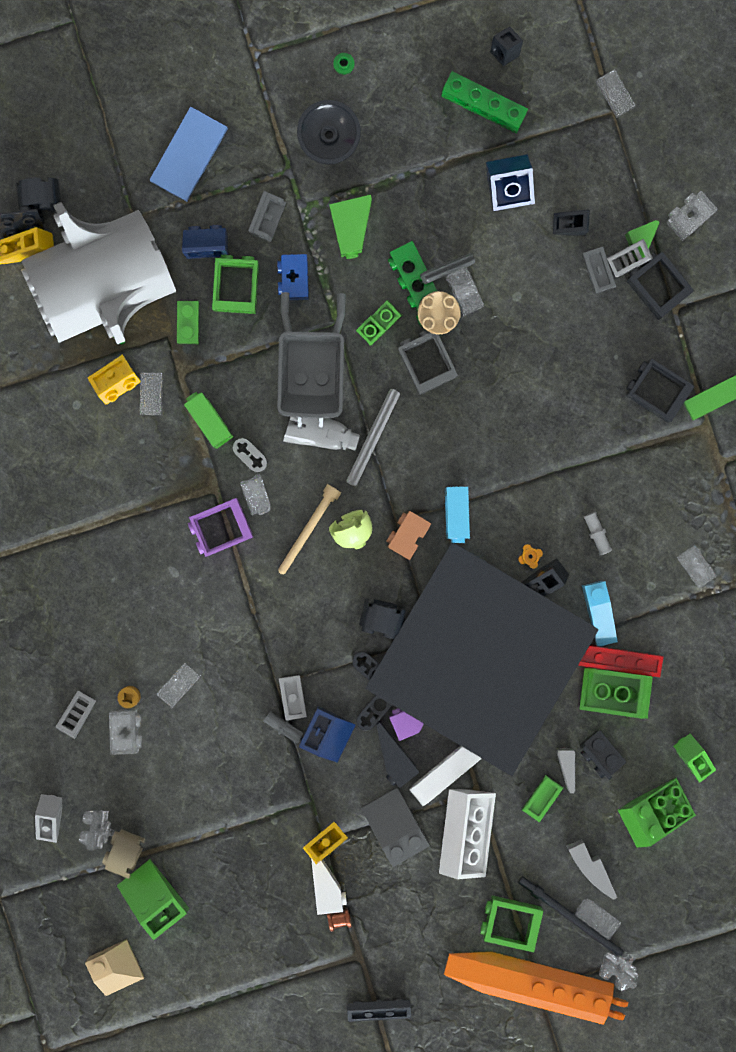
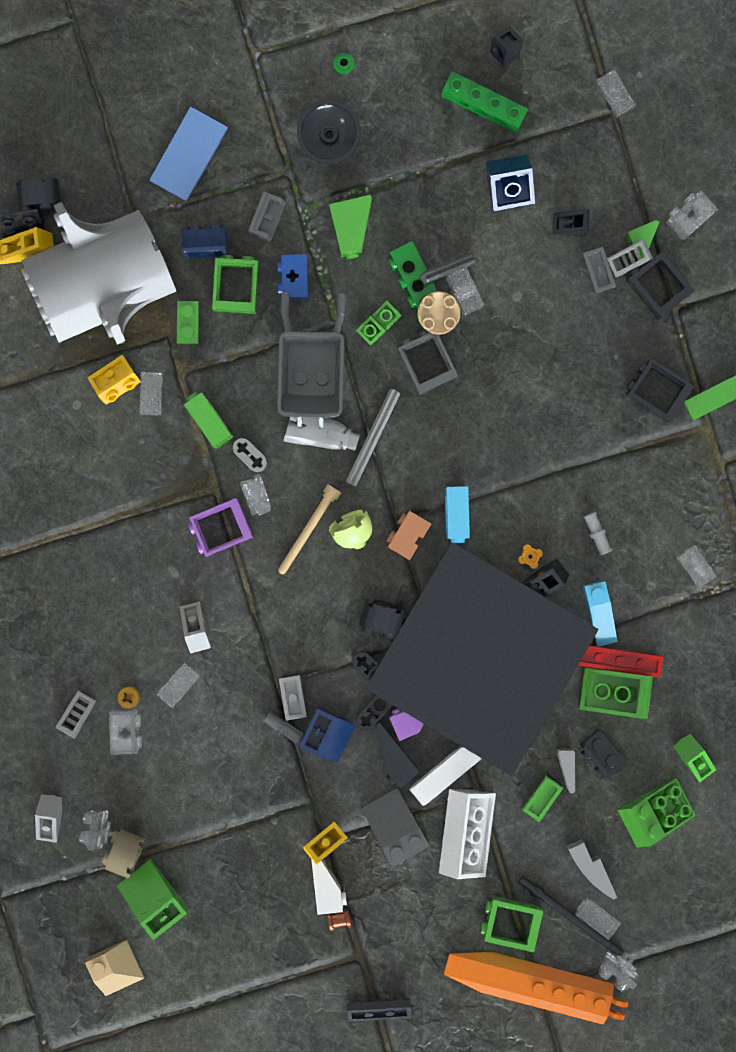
none -> light grey slope [180,601,211,653]

